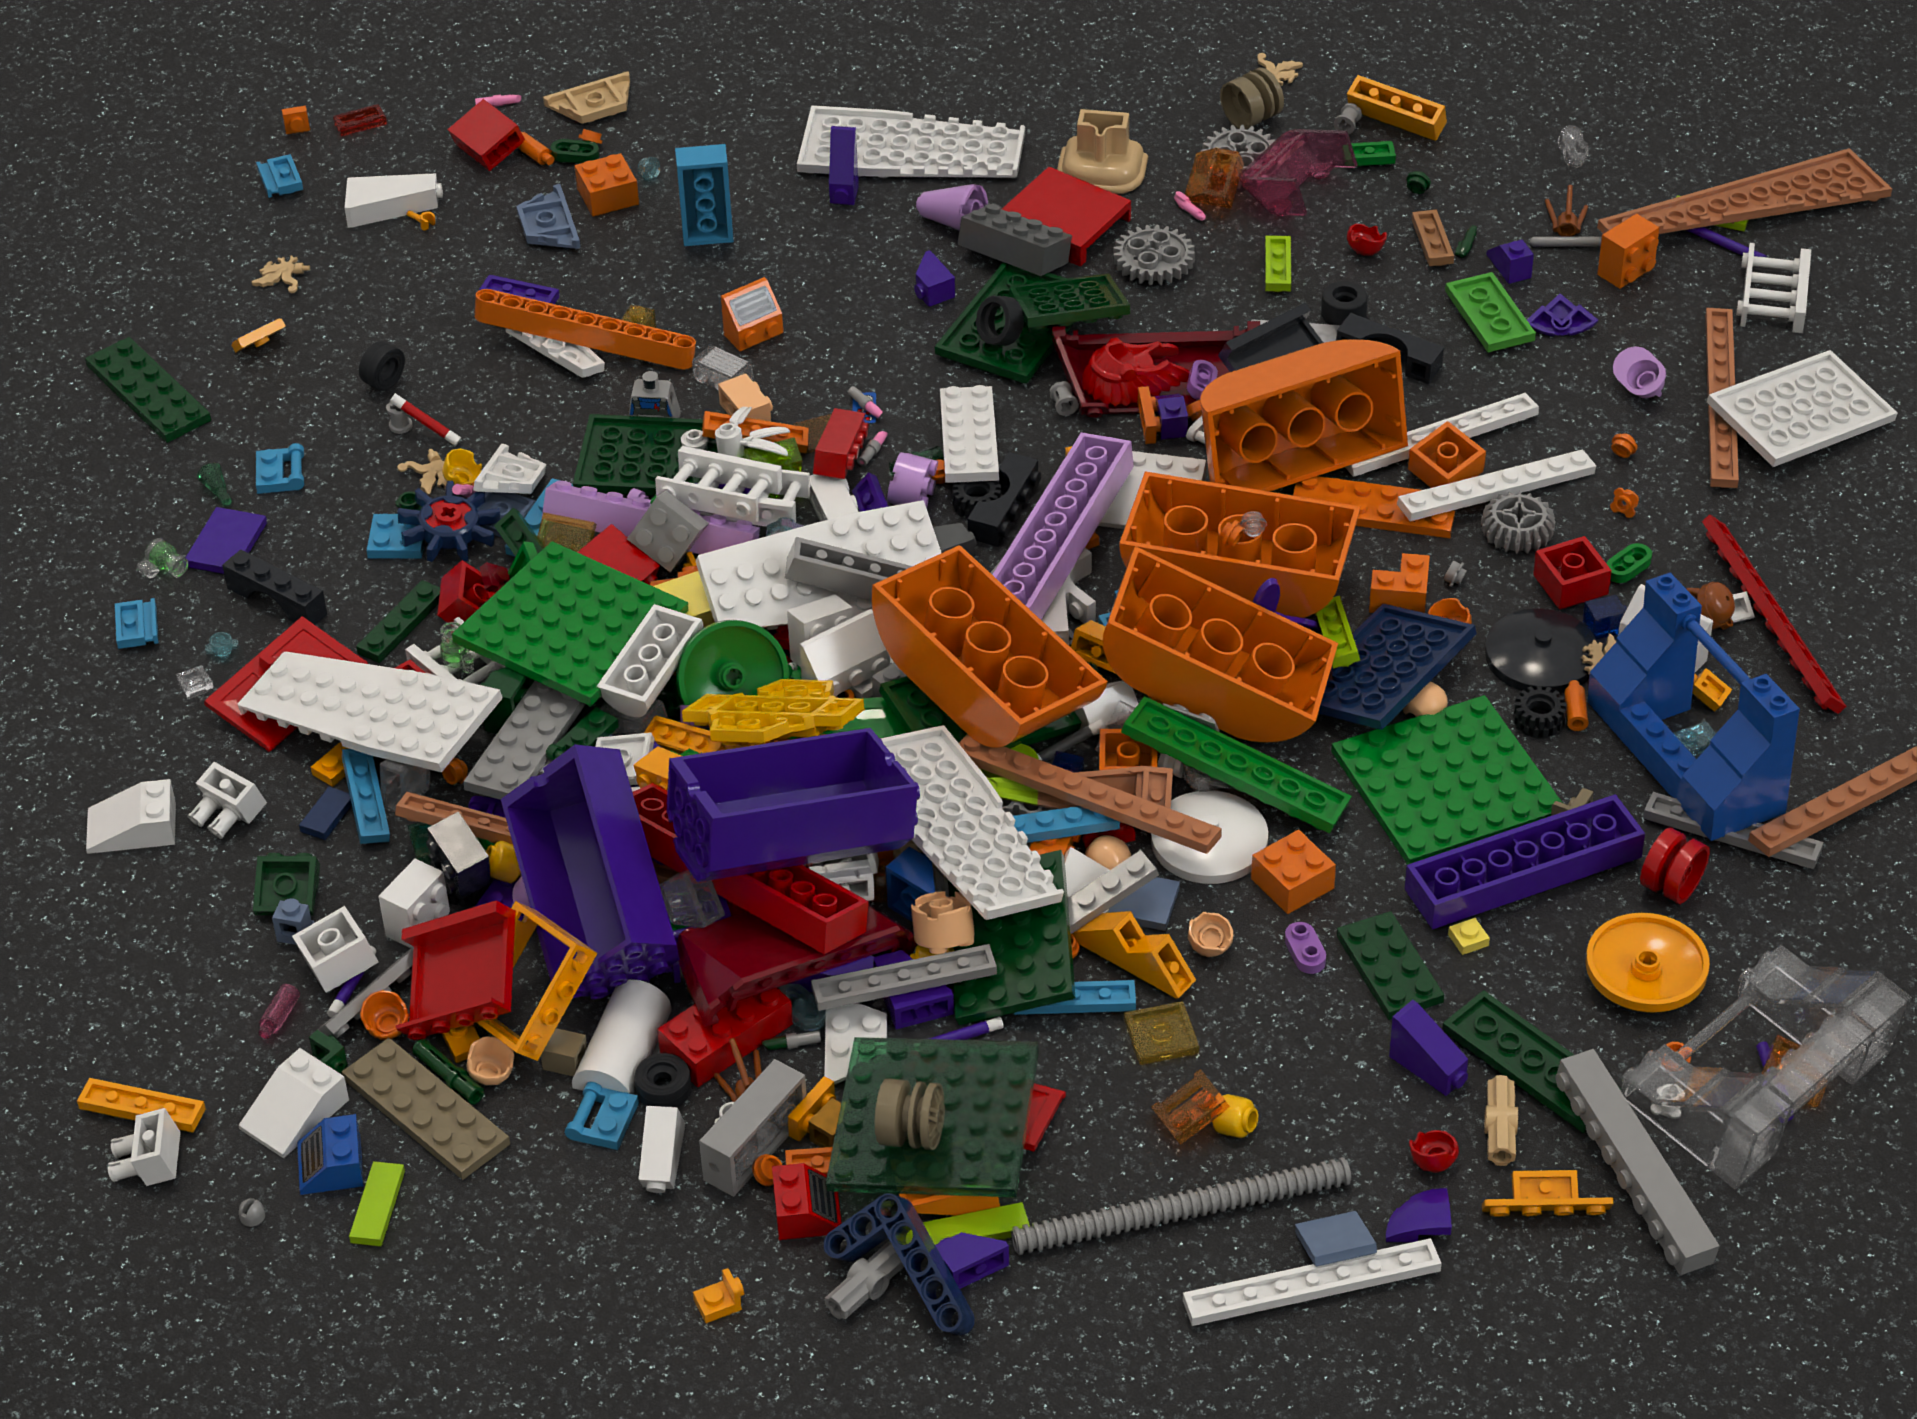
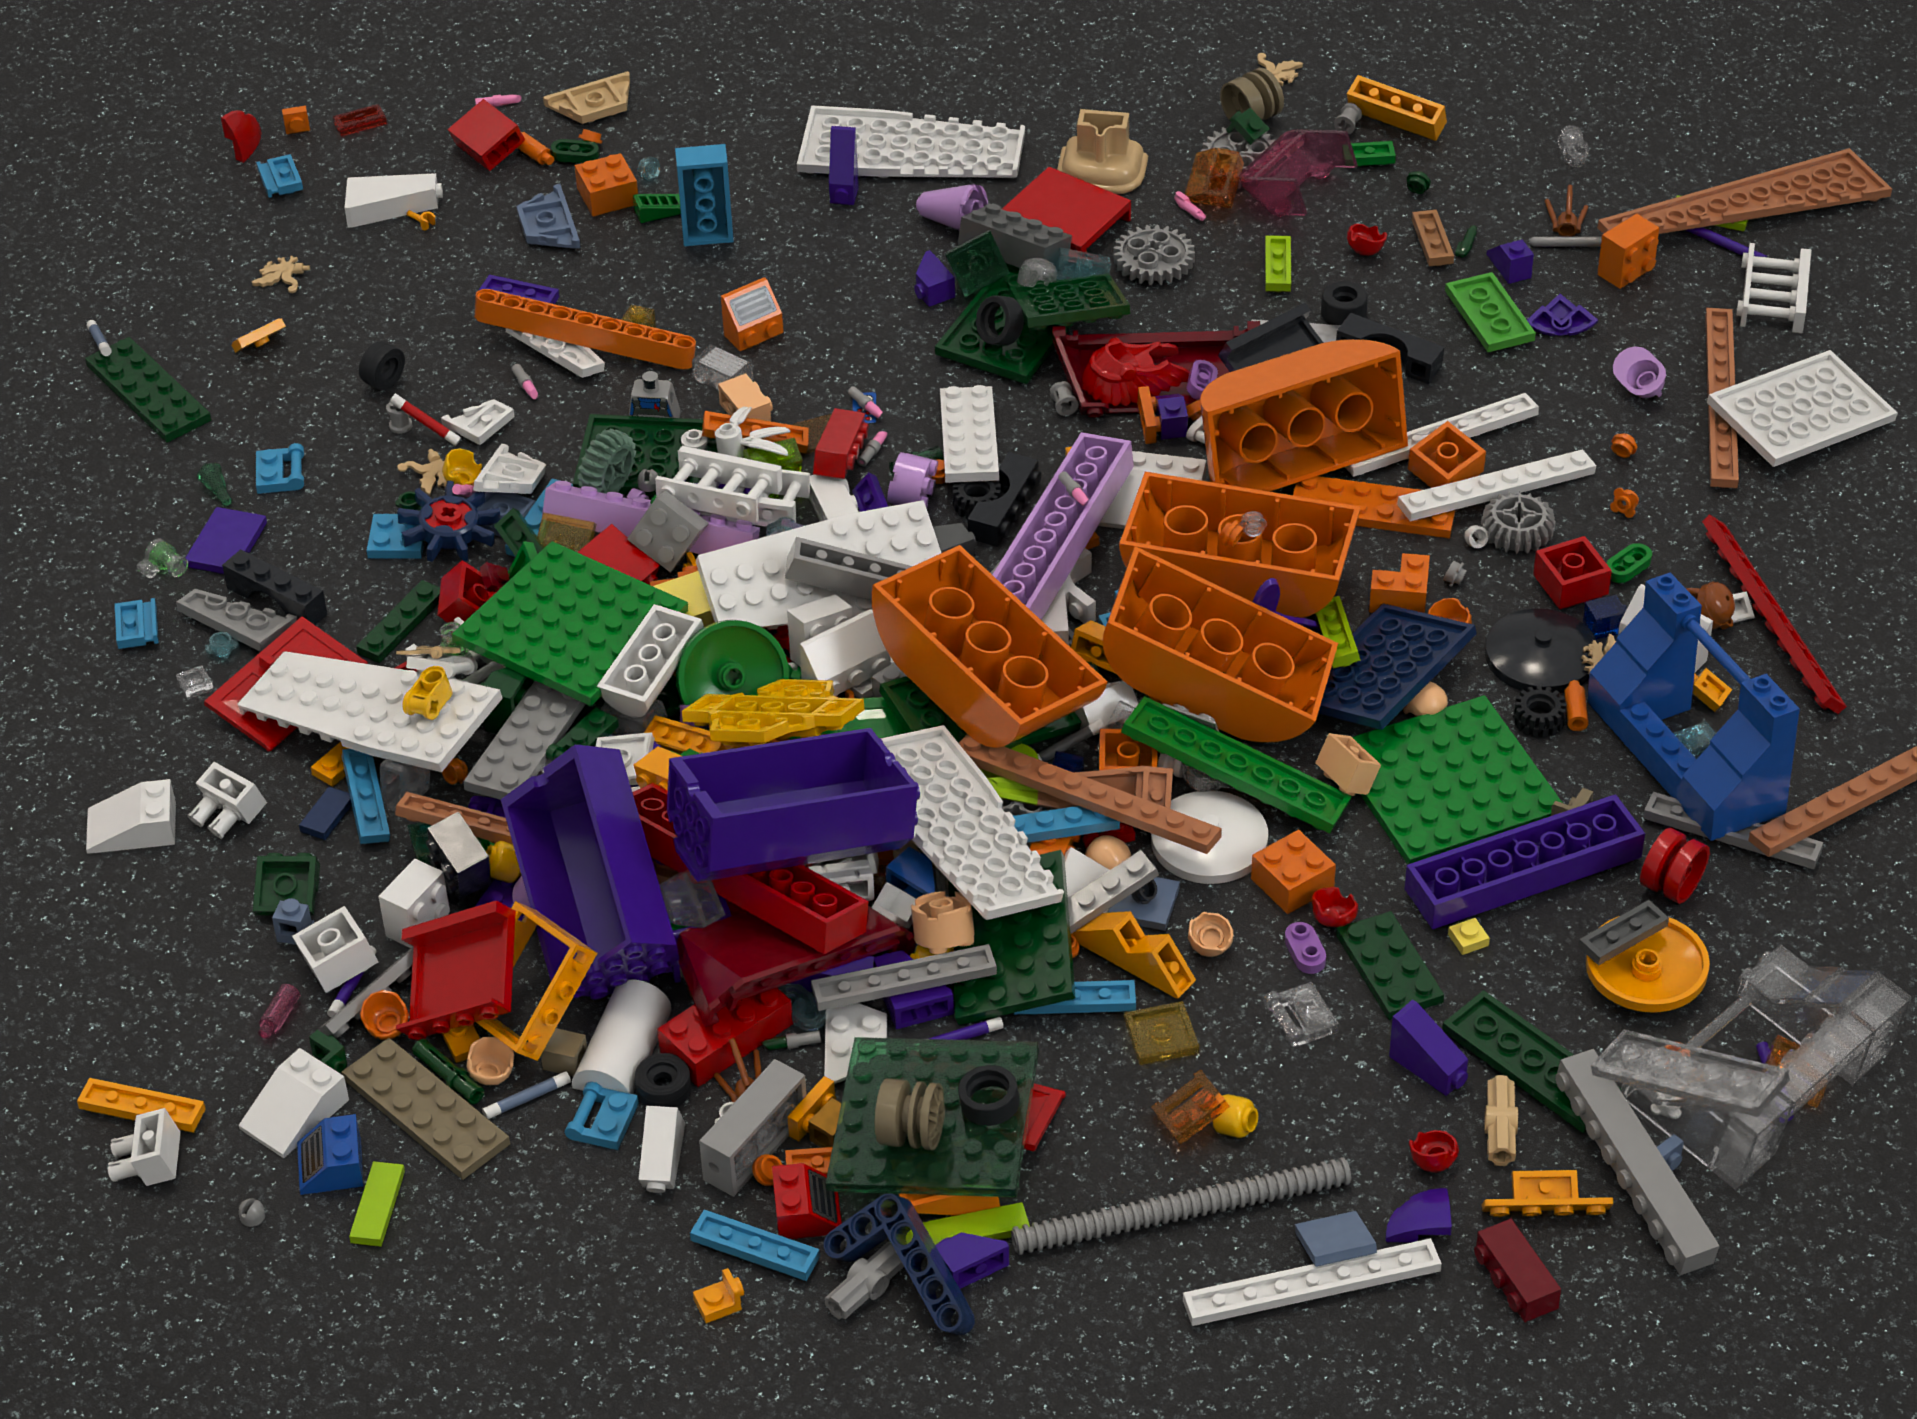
none -> bar [87,320,111,356]
none -> light grey wing [176,589,297,652]
none -> red brick [221,110,262,163]
none -> tan piece [396,646,461,659]
none -> yellow piece [402,666,453,720]
none -> white plate [406,653,478,679]
none -> white wing [441,399,515,445]
none -> sand blue bar [482,1071,571,1119]
none -> piece [512,364,538,399]
none -> sand green gear [578,428,636,494]
none -> green slope [633,194,681,223]
none -> light grey hinge [638,469,658,492]
none -> dark azure plate [690,1210,820,1281]
none -> white panel [871,882,916,929]
none -> clear green slope [944,230,1010,297]
none -> black tyre [958,1065,1020,1126]
none -> clear hair [1017,257,1058,287]
none -> clear light blue brick [1055,248,1111,280]
none -> piece [1058,471,1089,506]
none -> black plate [1131,880,1157,904]
none -> dark green bracket [1226,107,1270,145]
none -> clear plate [1262,982,1339,1047]
none -> red hair [1312,887,1359,928]
none -> light nougat brick [1315,733,1381,796]
none -> white hinge [1464,525,1488,548]
none -> dark red brick [1474,1219,1561,1322]
none -> dark grey plate [1579,900,1669,966]
none -> clear plate [1591,1029,1790,1117]
none -> sand blue plate [1657,1134,1684,1171]

